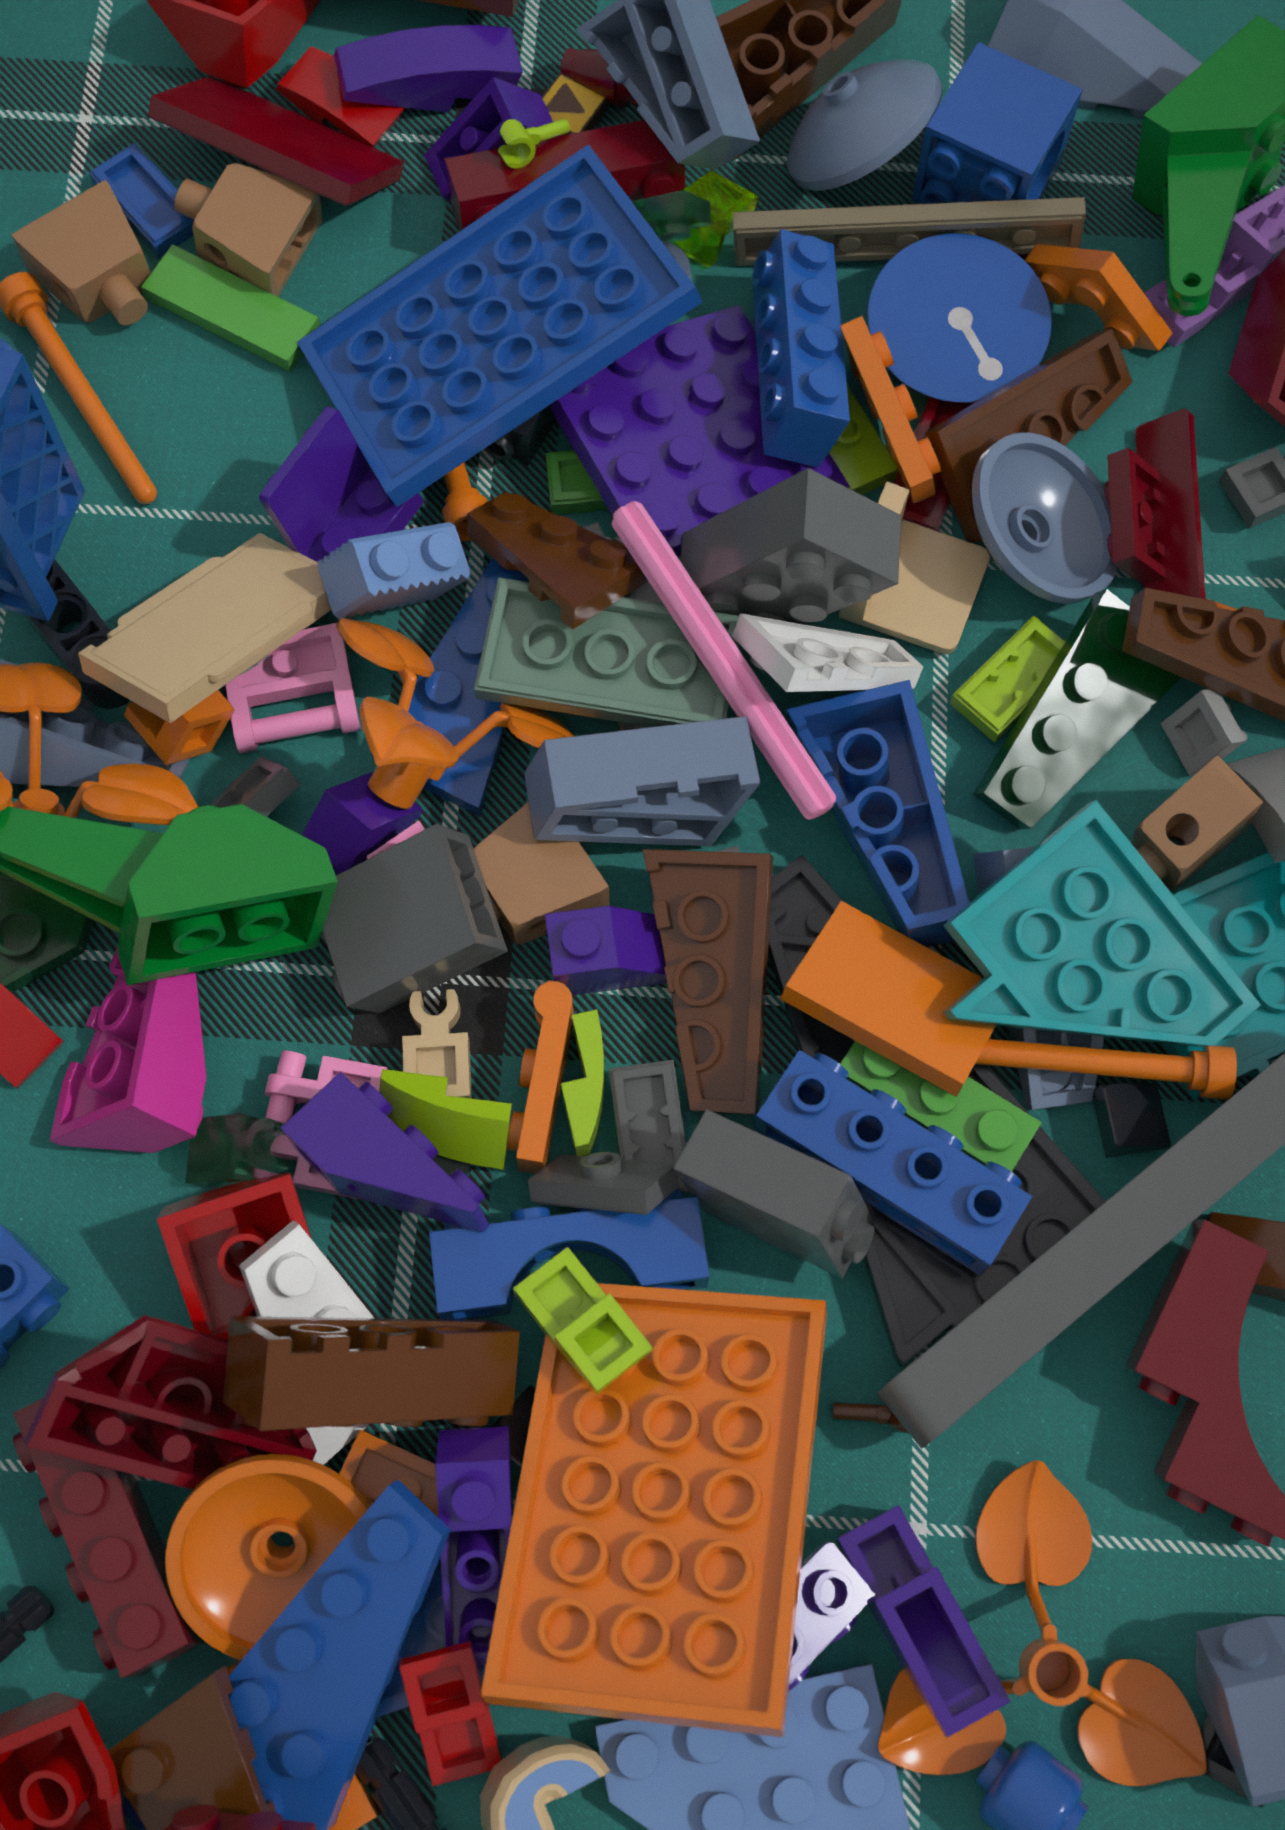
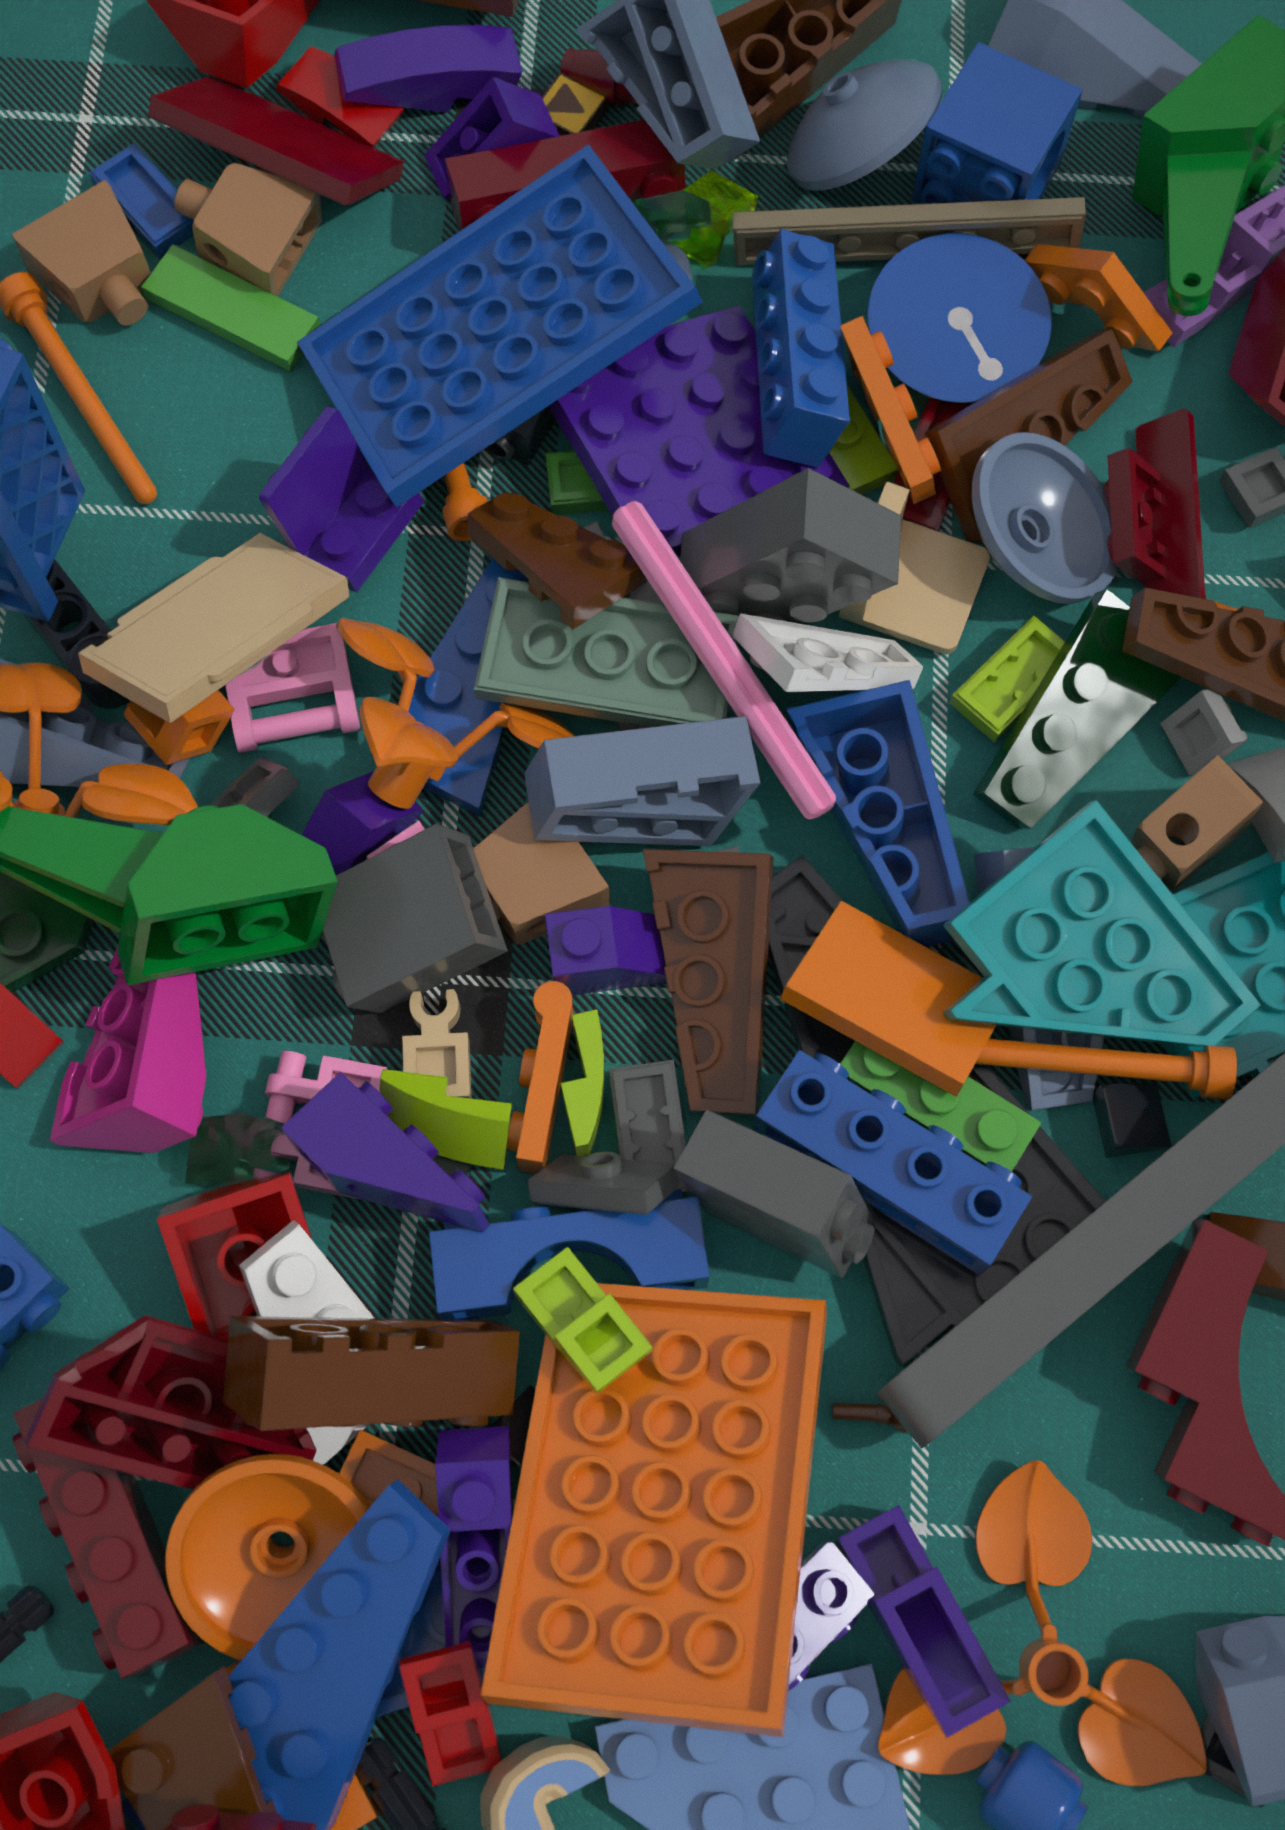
medium blue brick [318,522,471,619] -> none
lime hand [498,119,570,168] -> none

